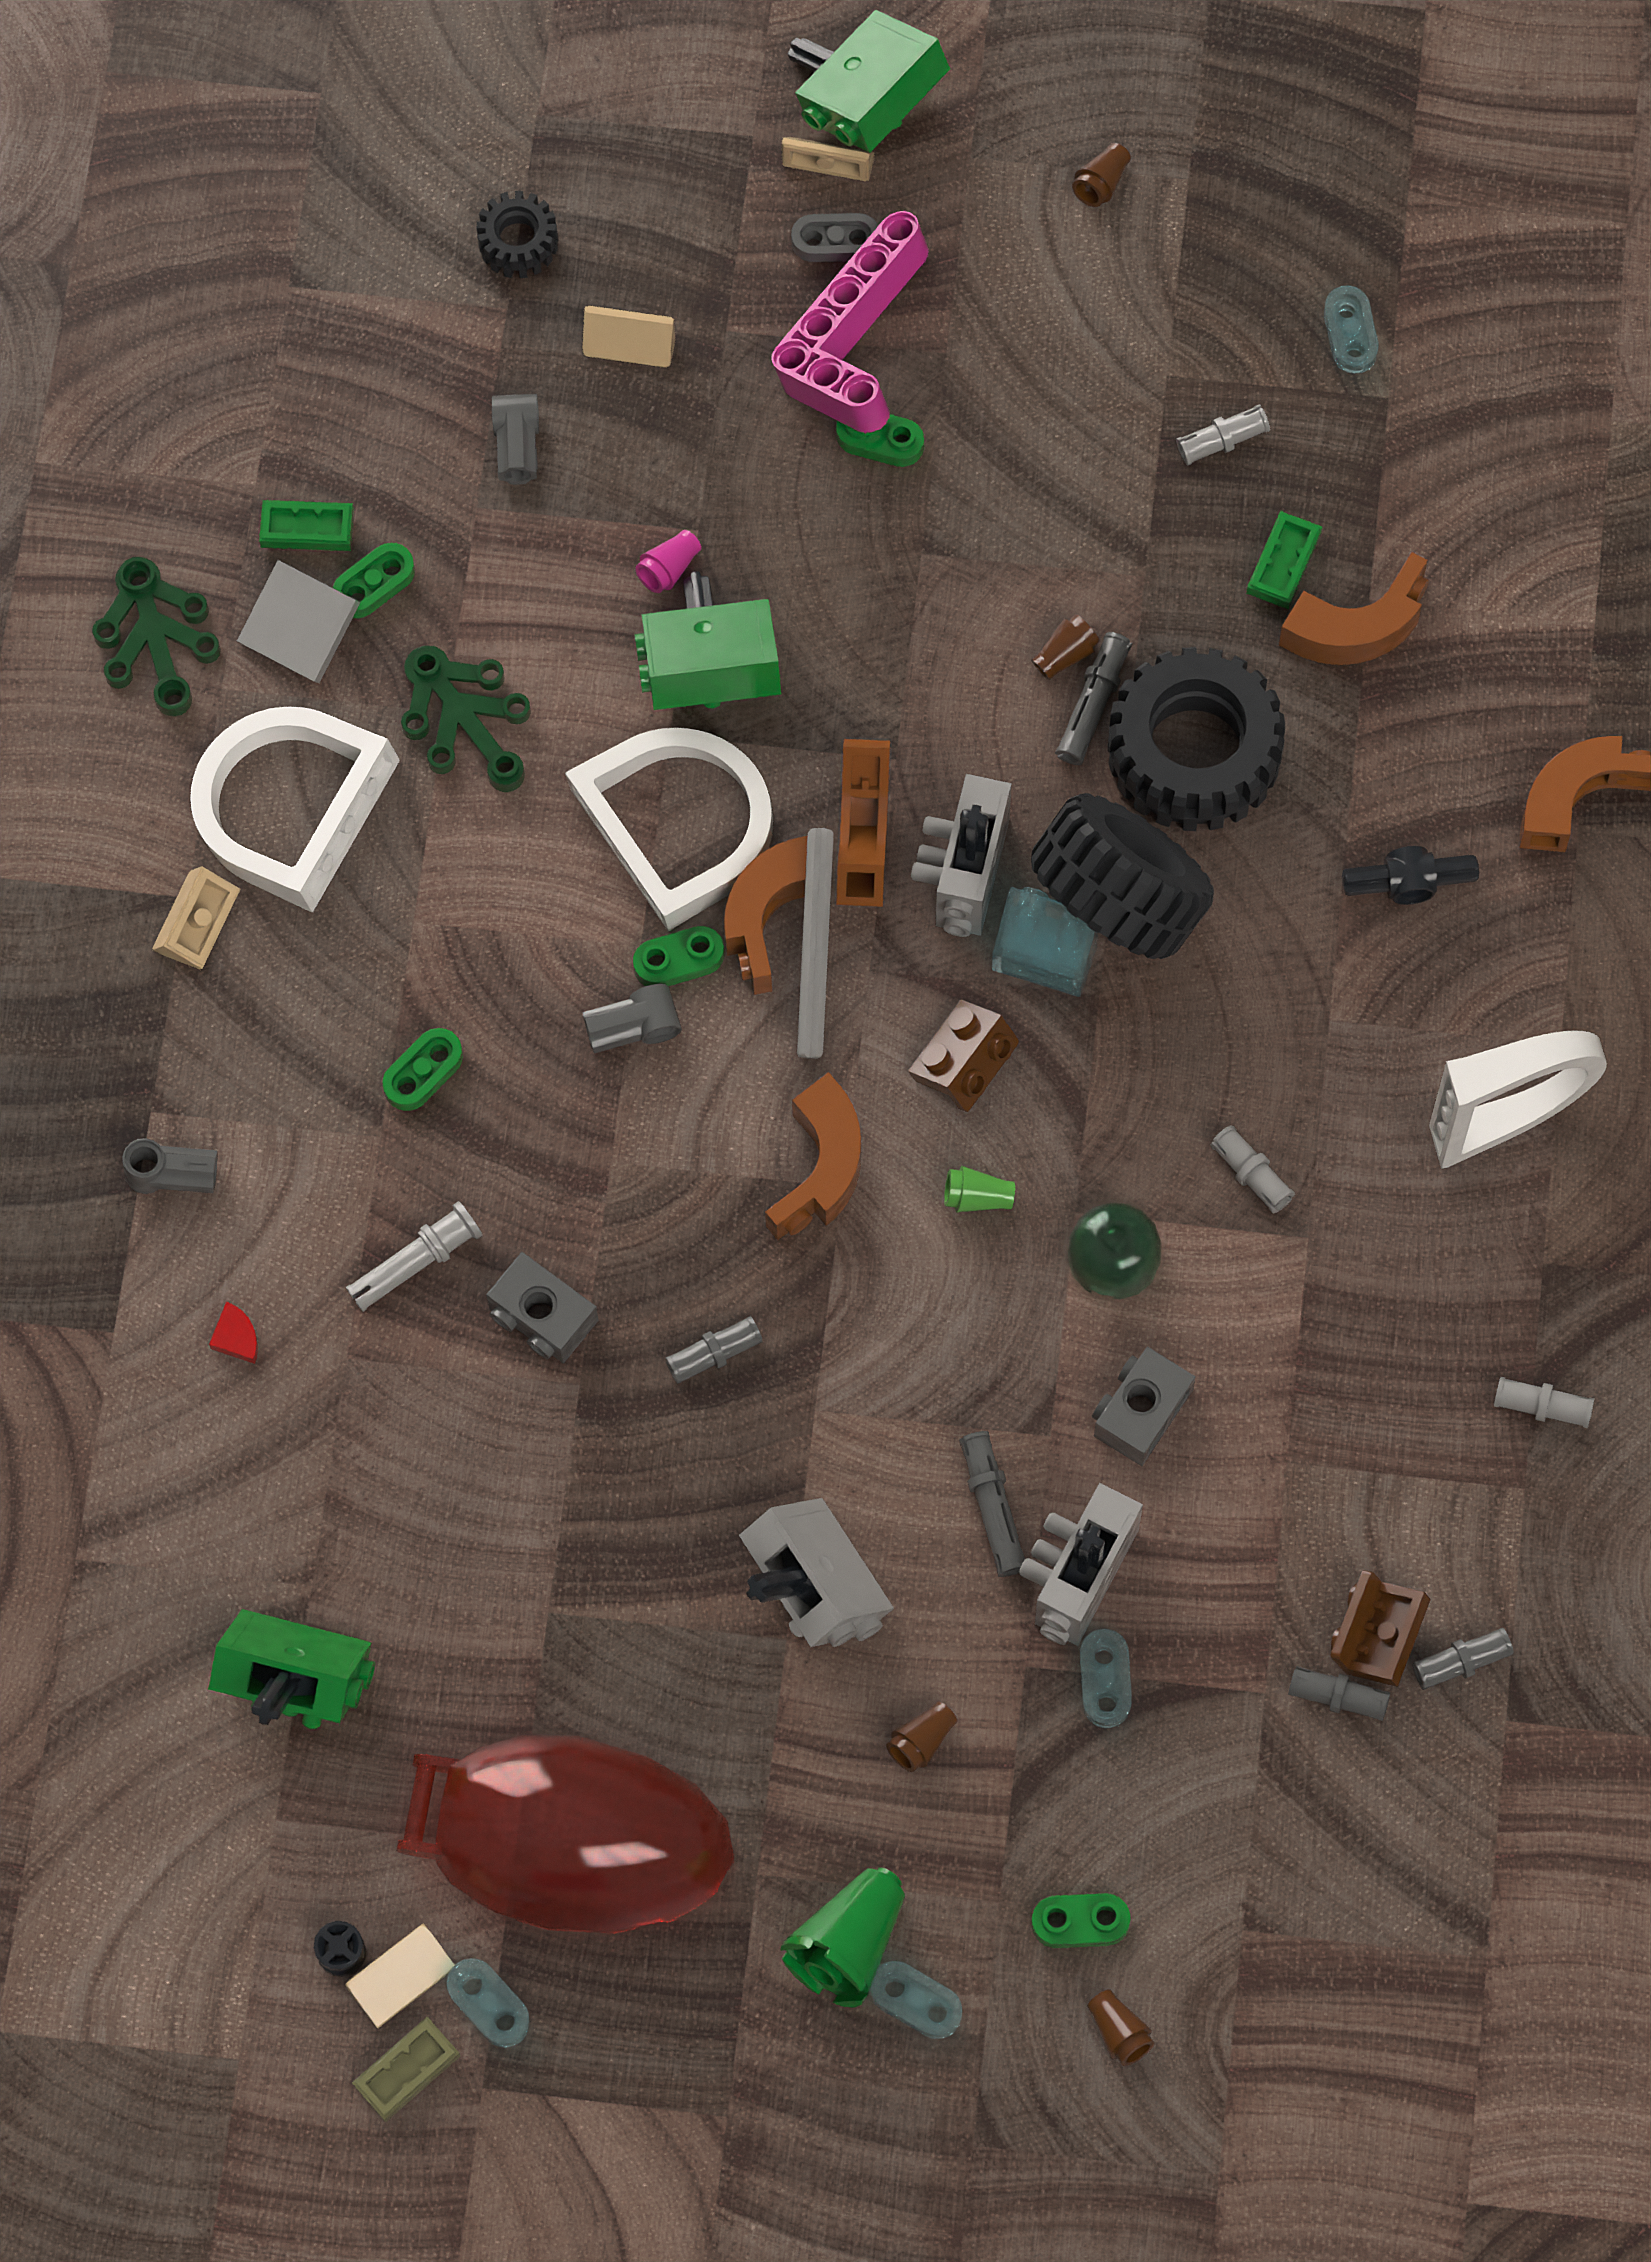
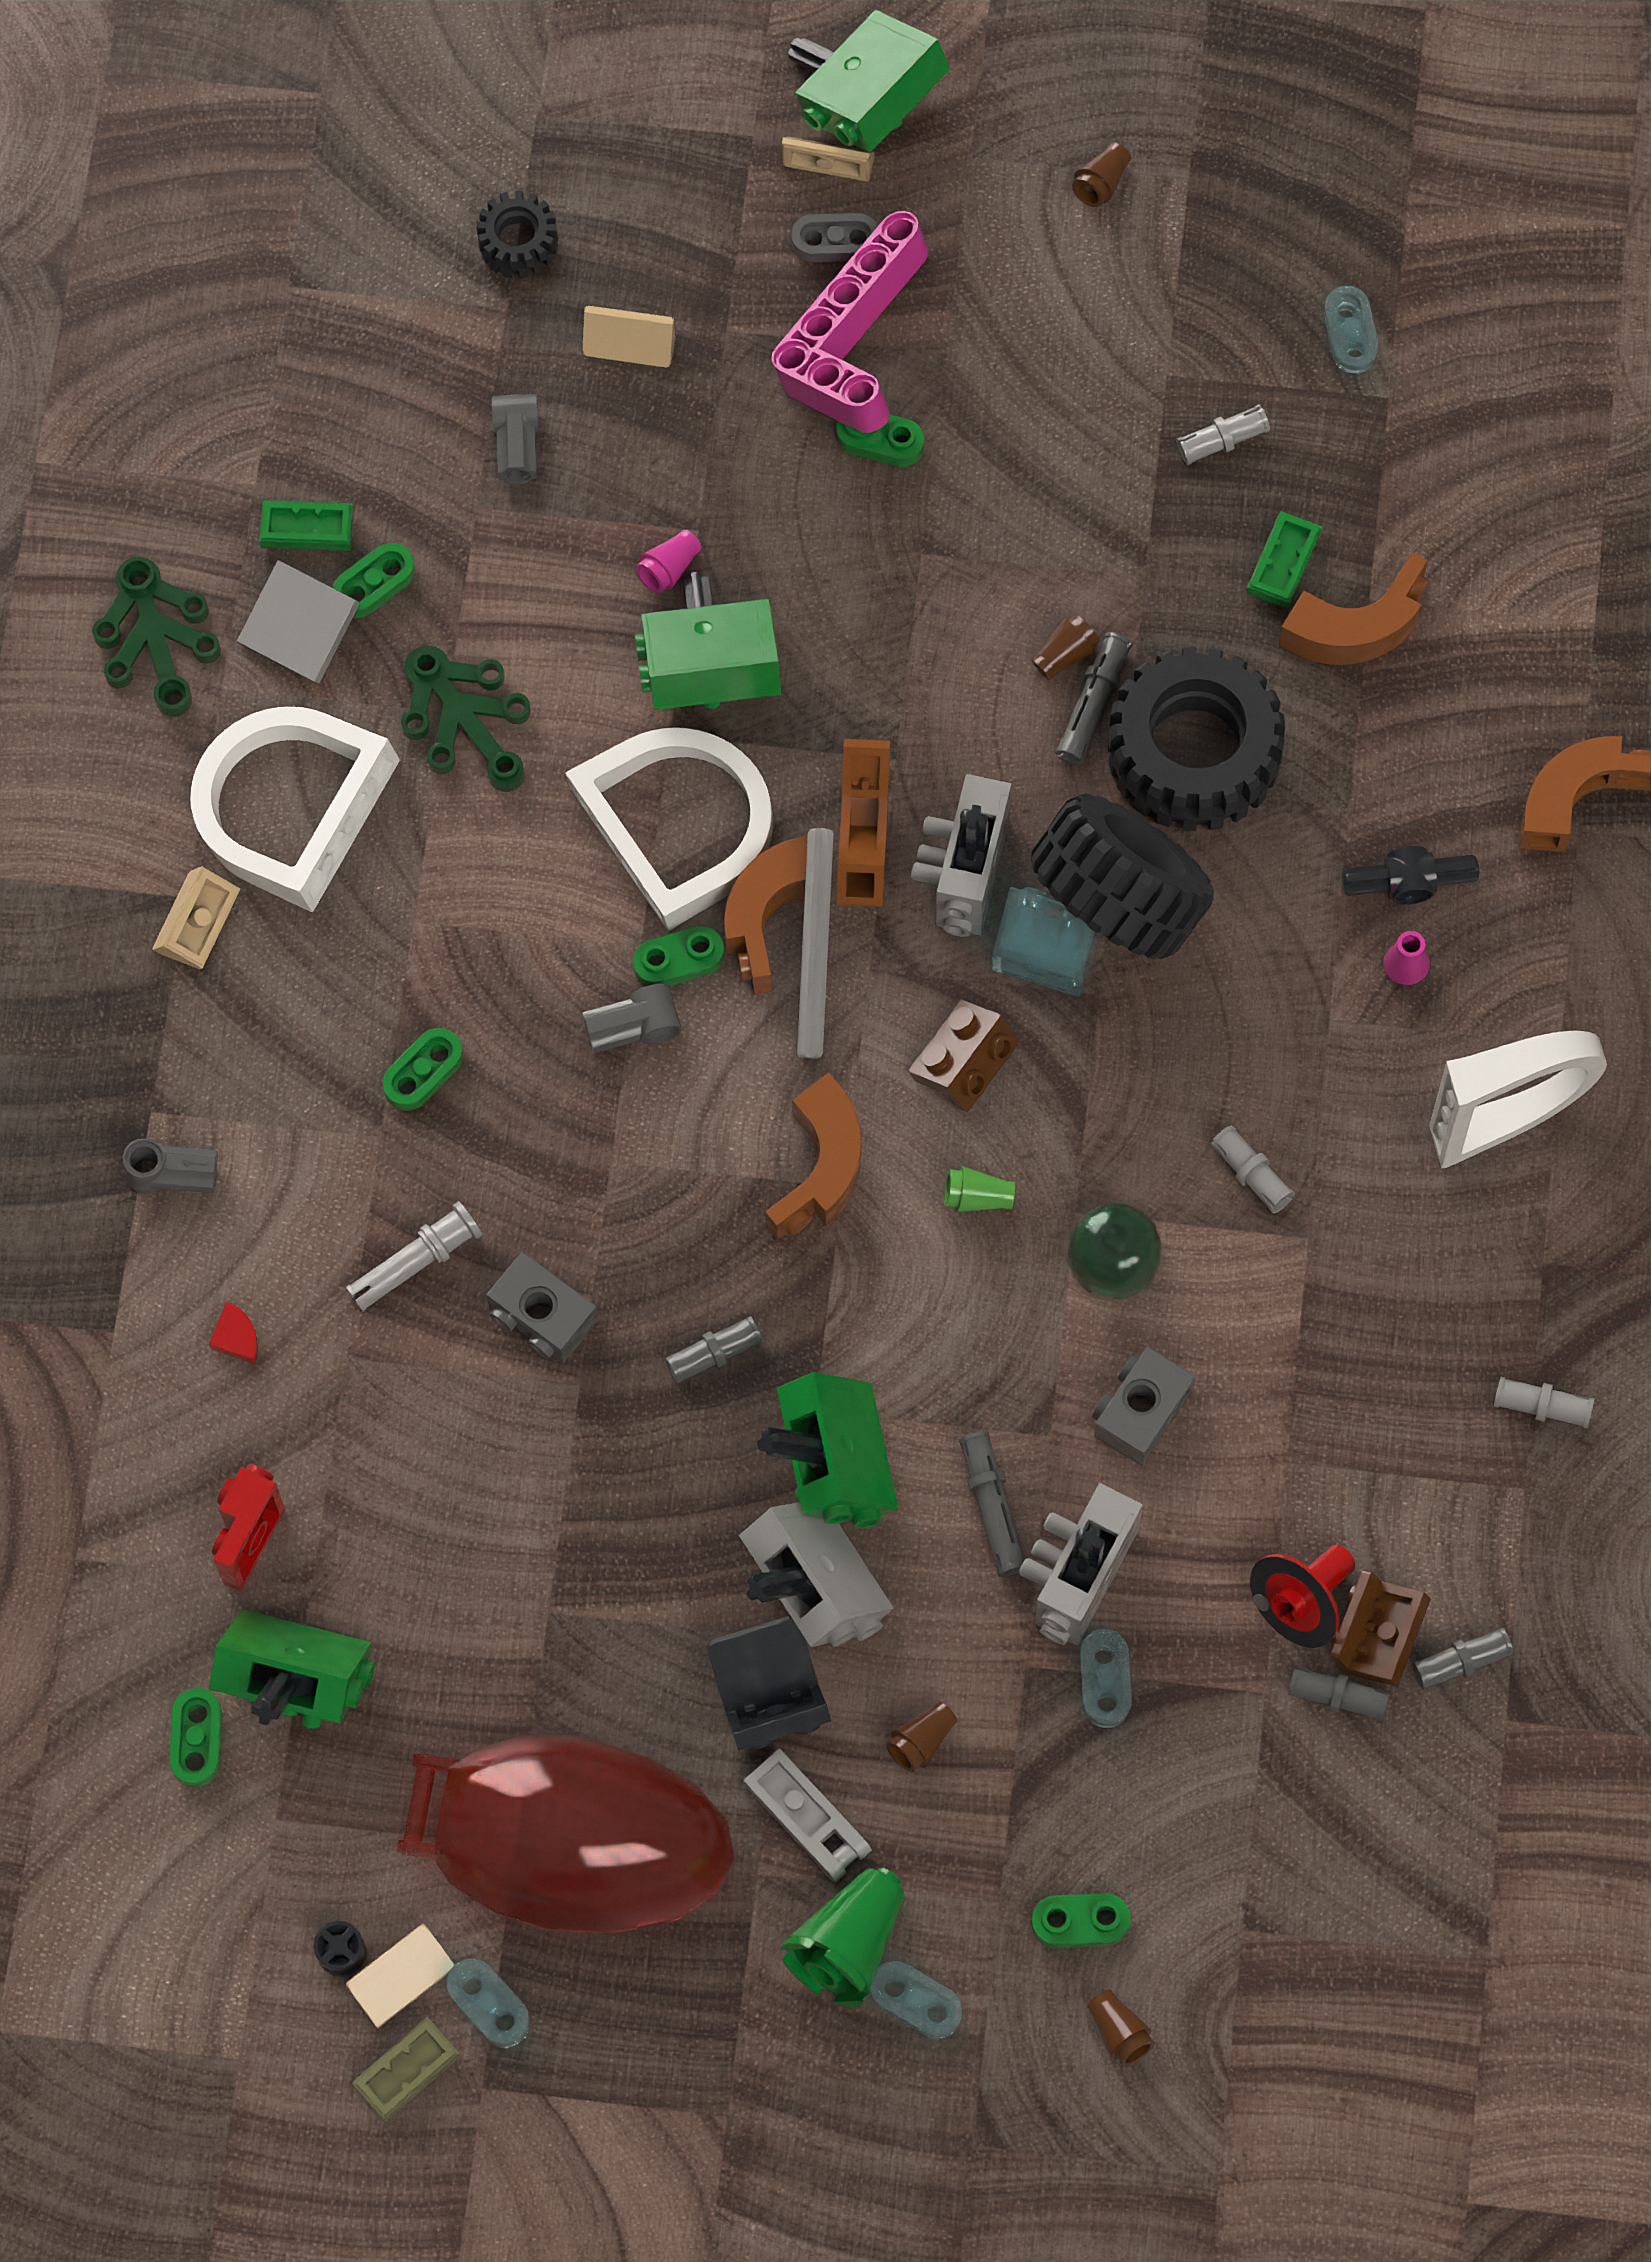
none -> green plate [169,1688,223,1788]
none -> red plate [212,1464,285,1593]
none -> black bracket [706,1615,831,1751]
none -> light grey plate [743,1748,872,1883]
none -> green piece [757,1372,899,1528]
none -> piece [1250,1545,1355,1648]
none -> dark pink cone [1383,931,1430,985]

